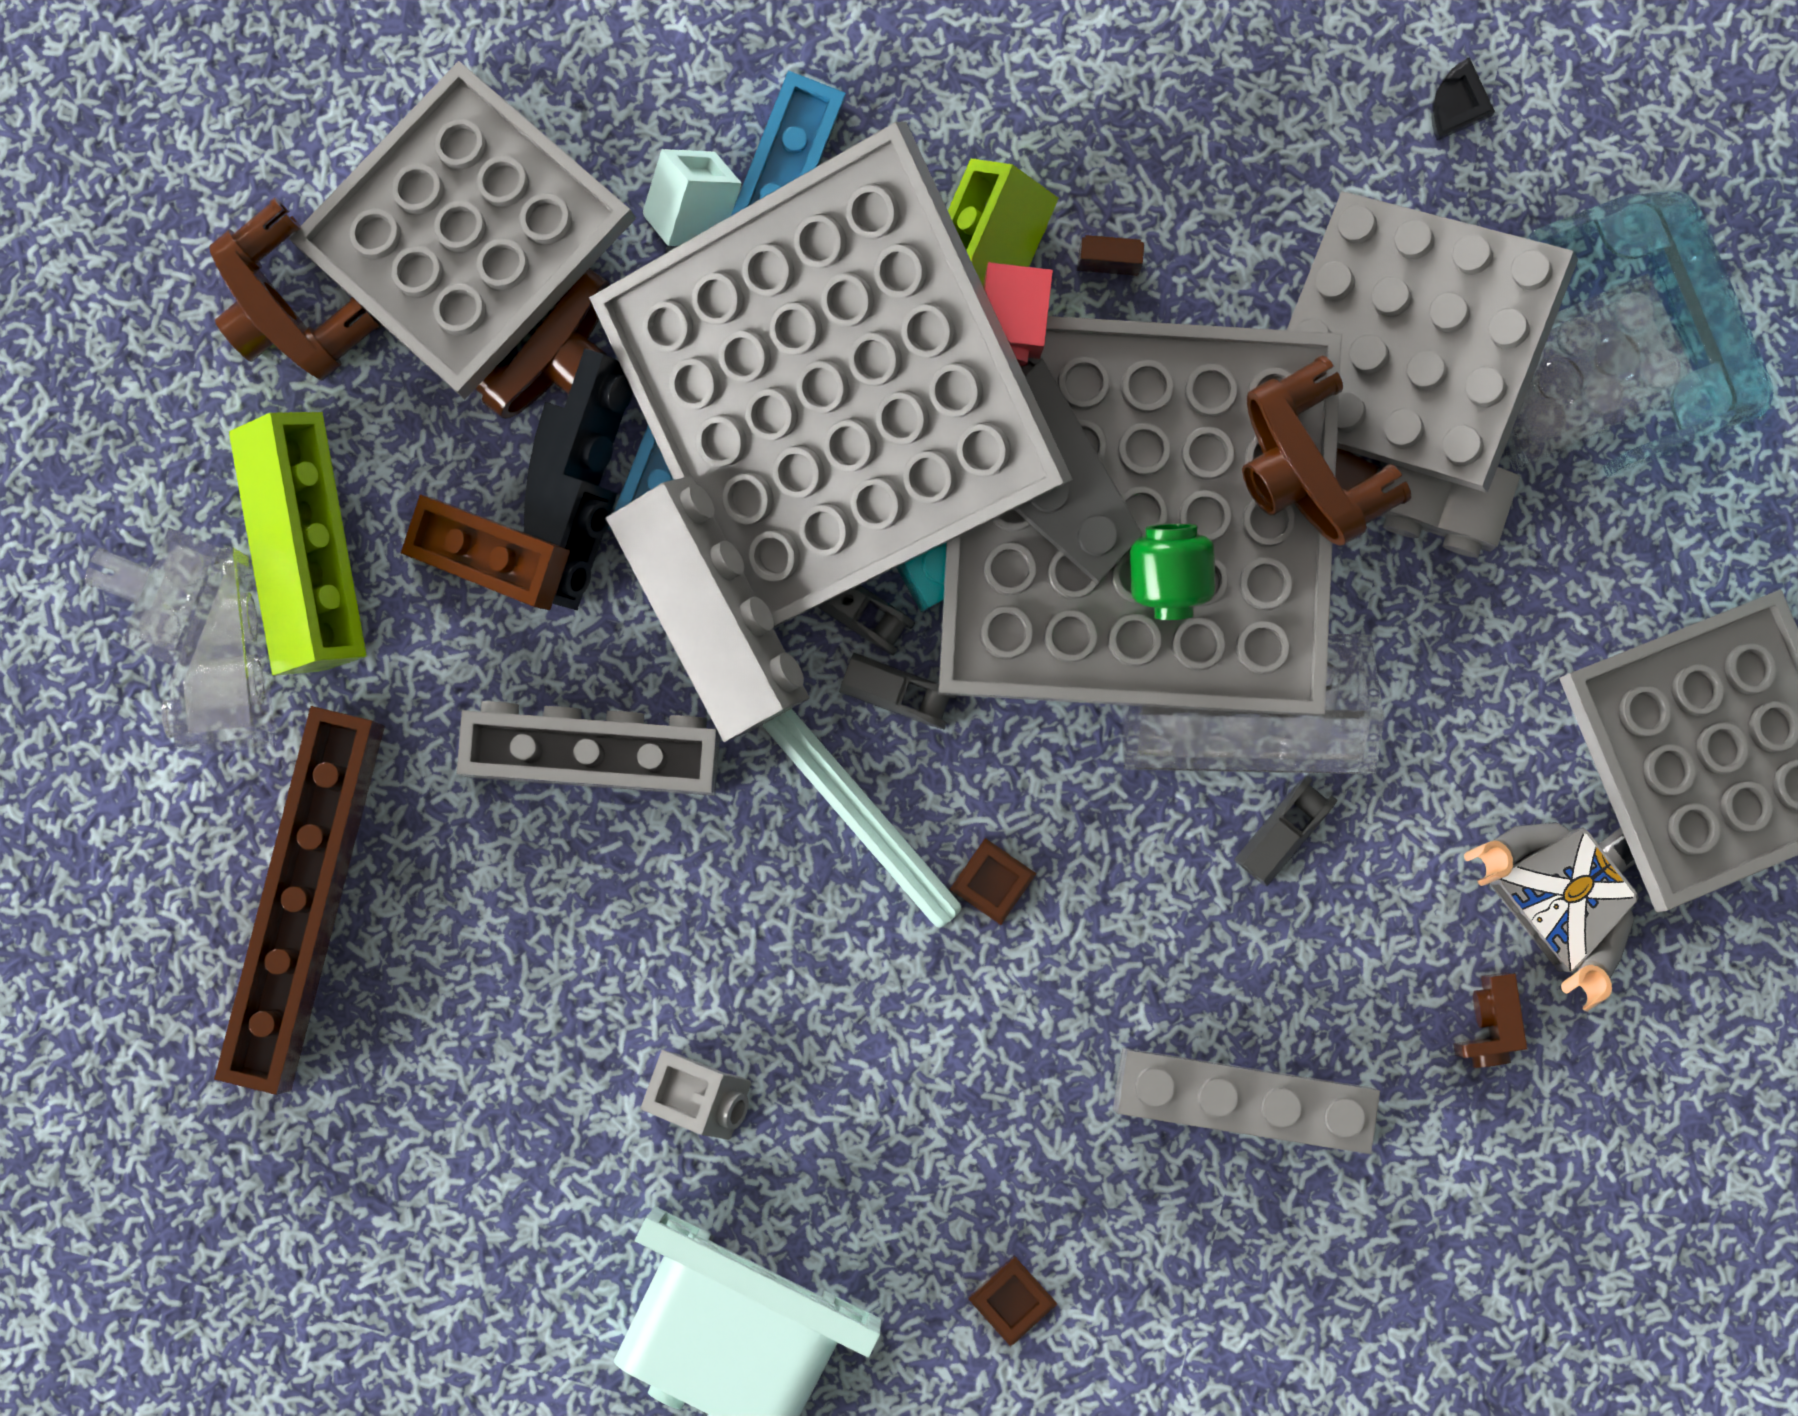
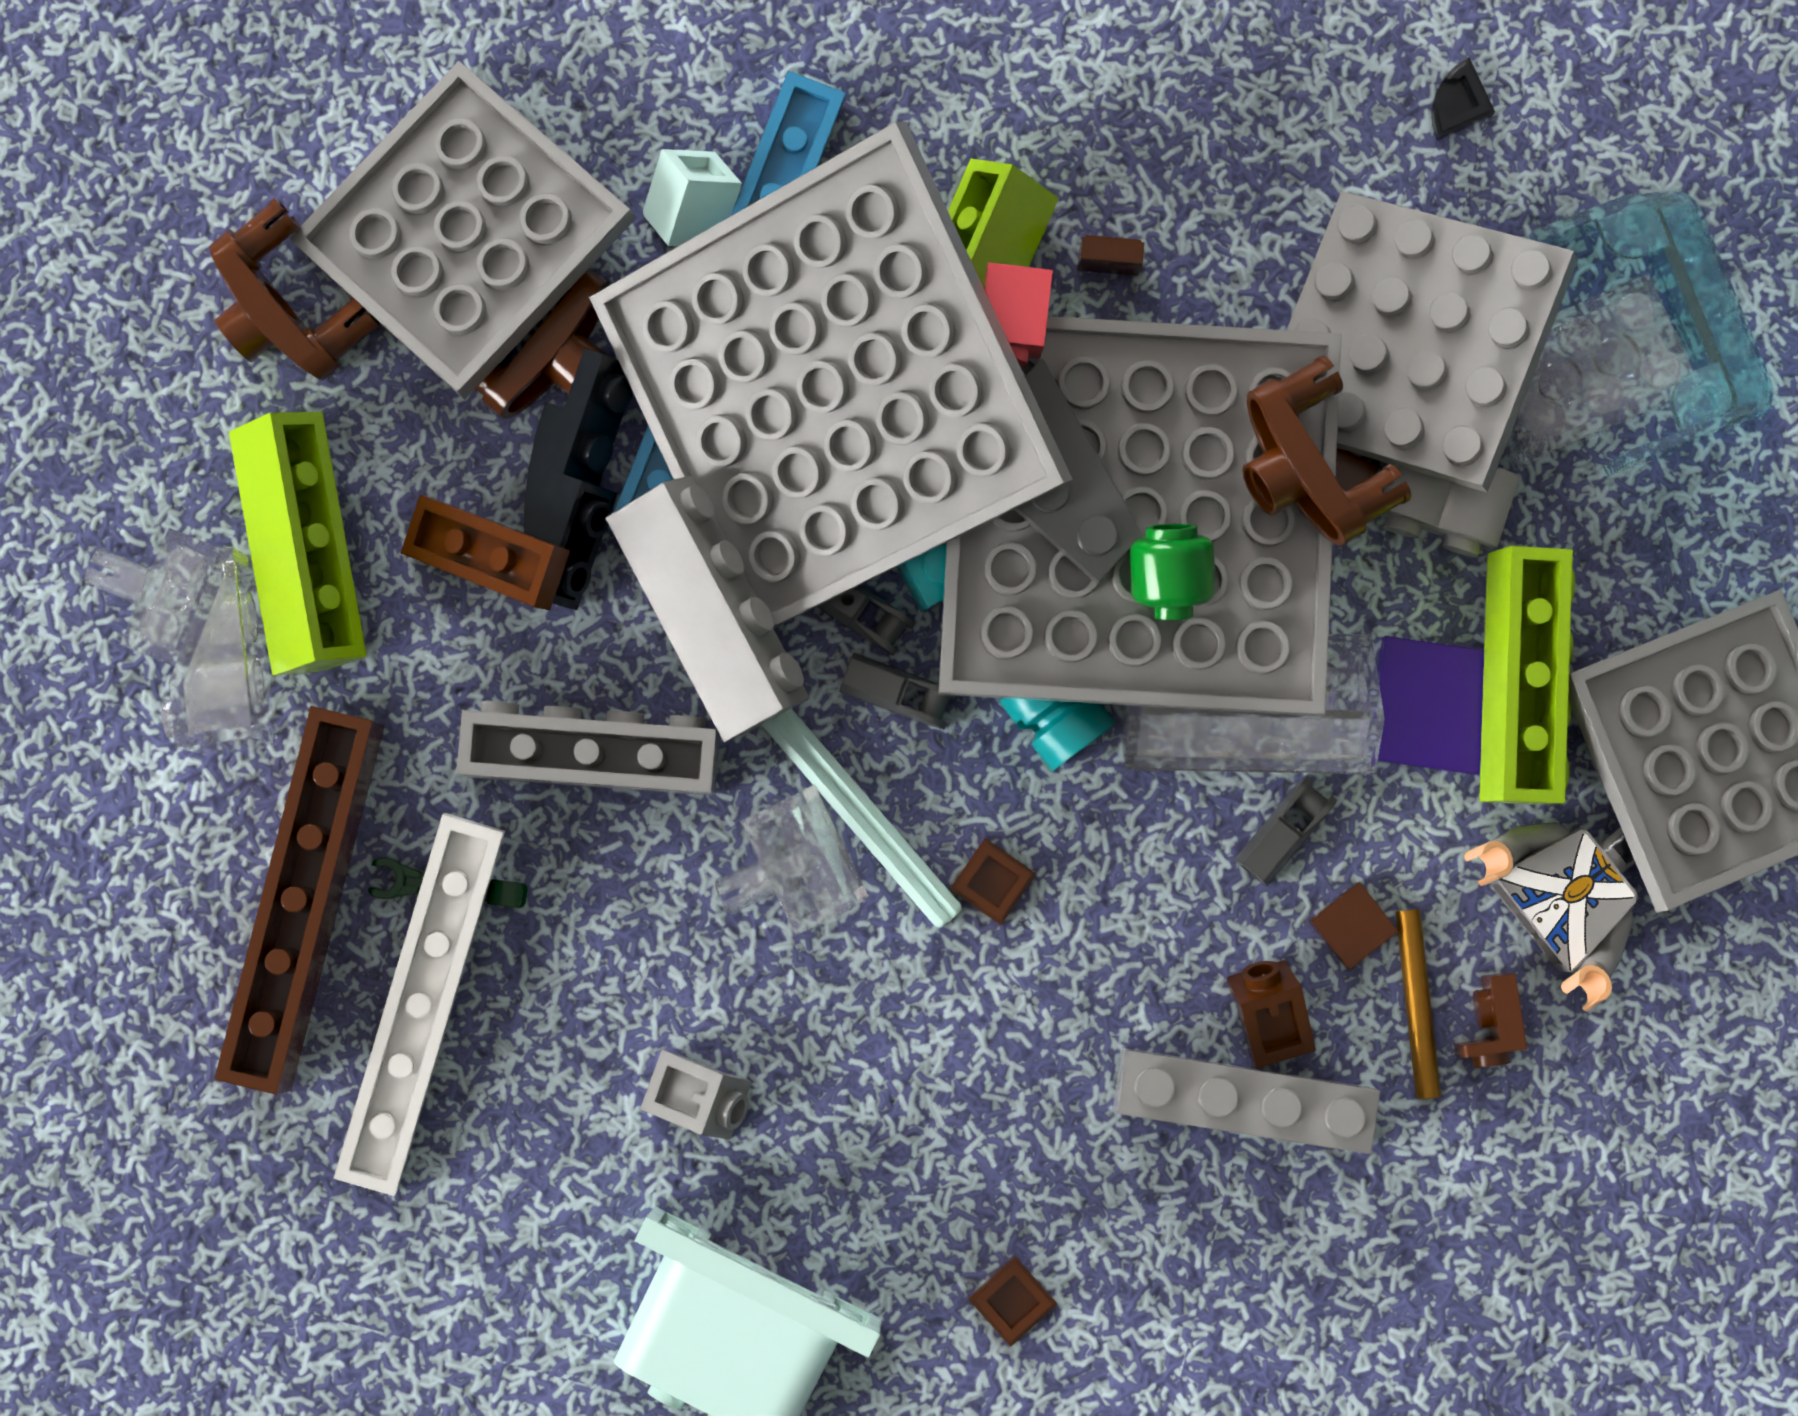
none -> white plate [333,813,505,1196]
none -> dark green piece [368,858,528,908]
none -> clear brick [715,784,869,935]
none -> teal wheel [999,698,1116,772]
none -> reddish brown bracket [1227,960,1316,1069]
none -> reddish brown tile [1308,882,1398,970]
none -> dark purple tile [1366,636,1484,776]
none -> pearl gold bar [1395,909,1441,1099]
none -> lime brick [1479,546,1576,805]

